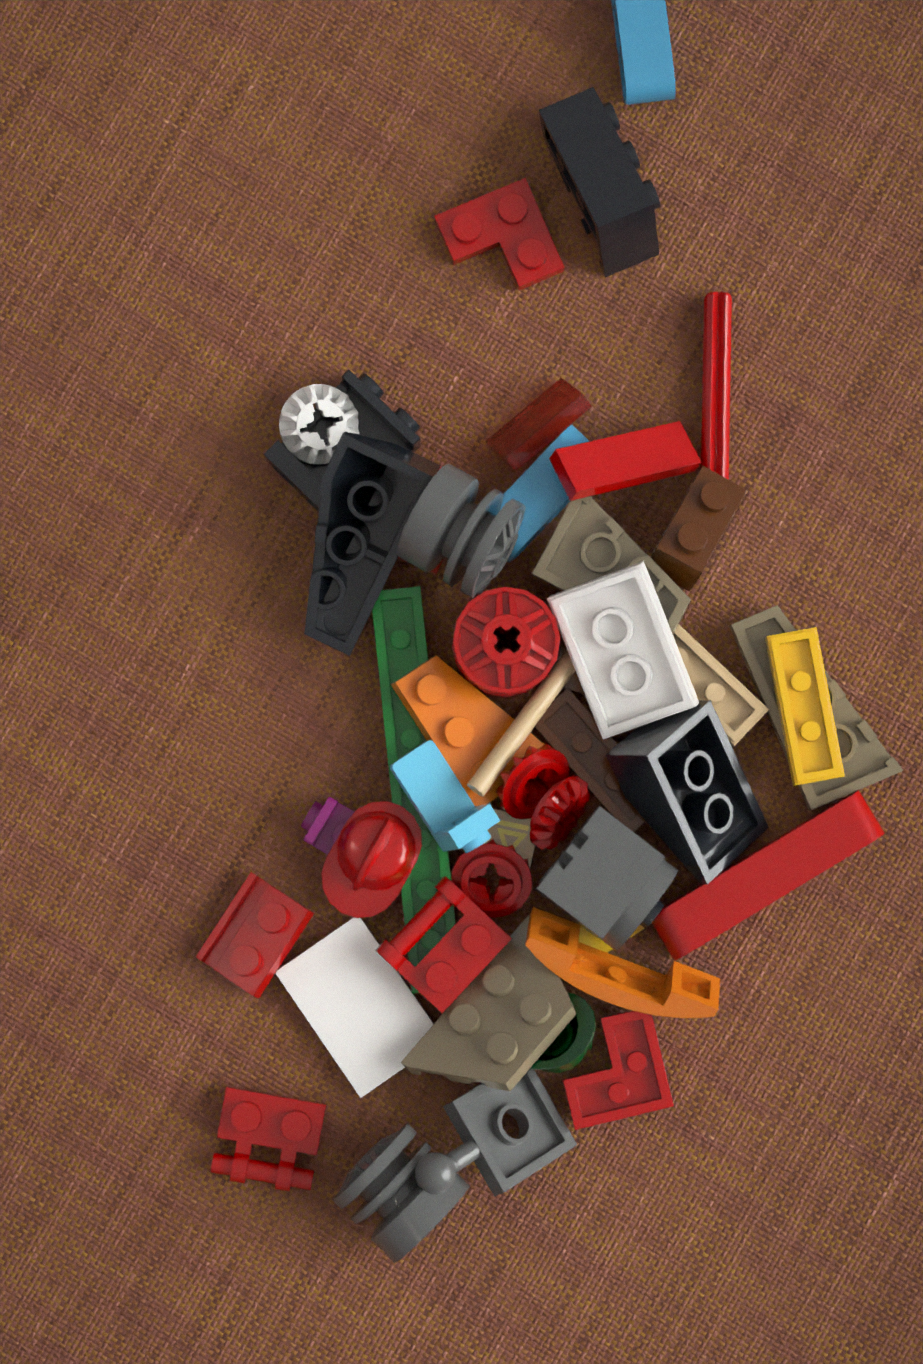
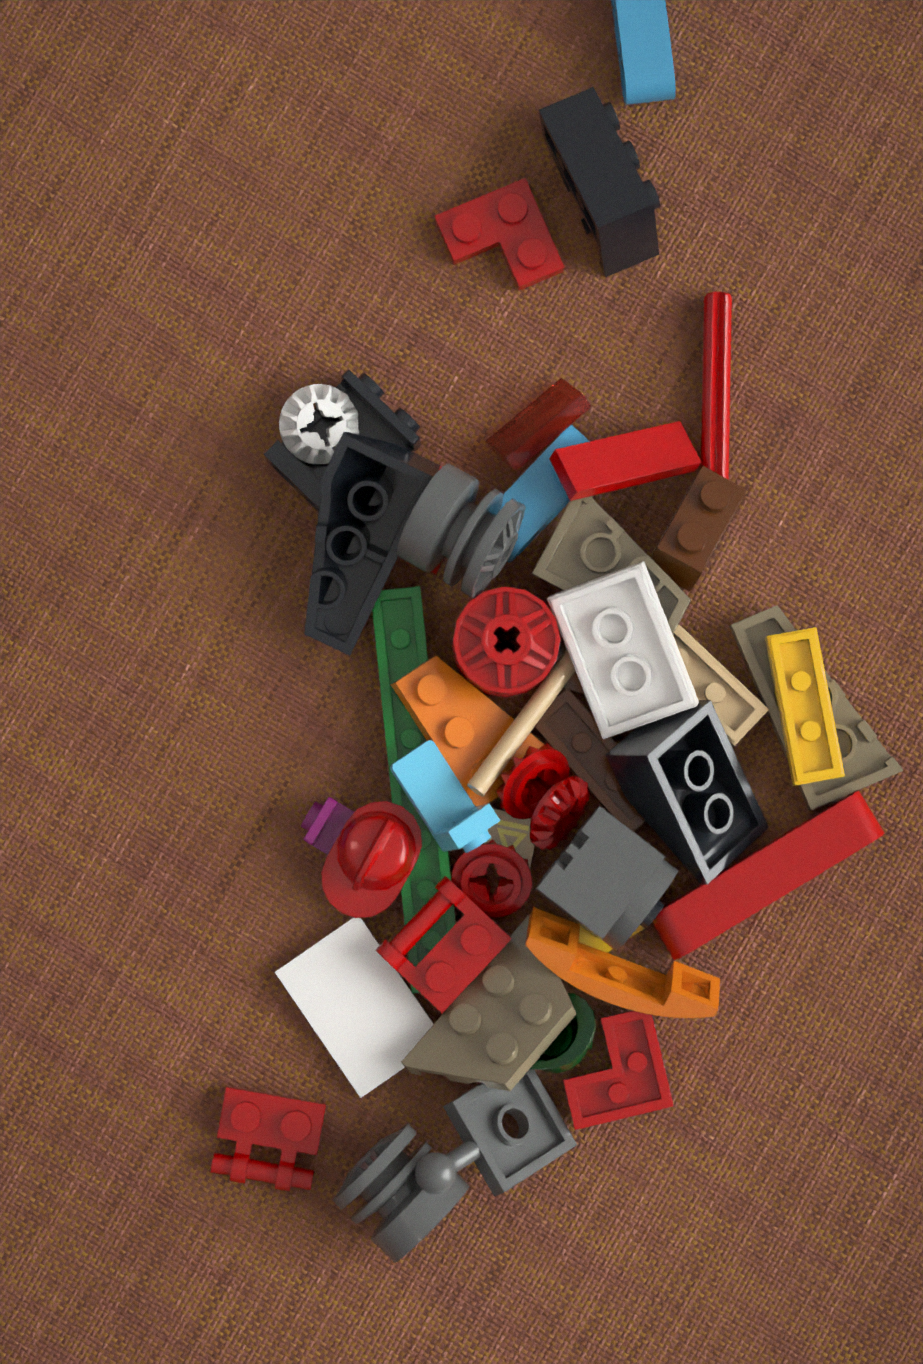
red plate [196,872,314,998] -> none

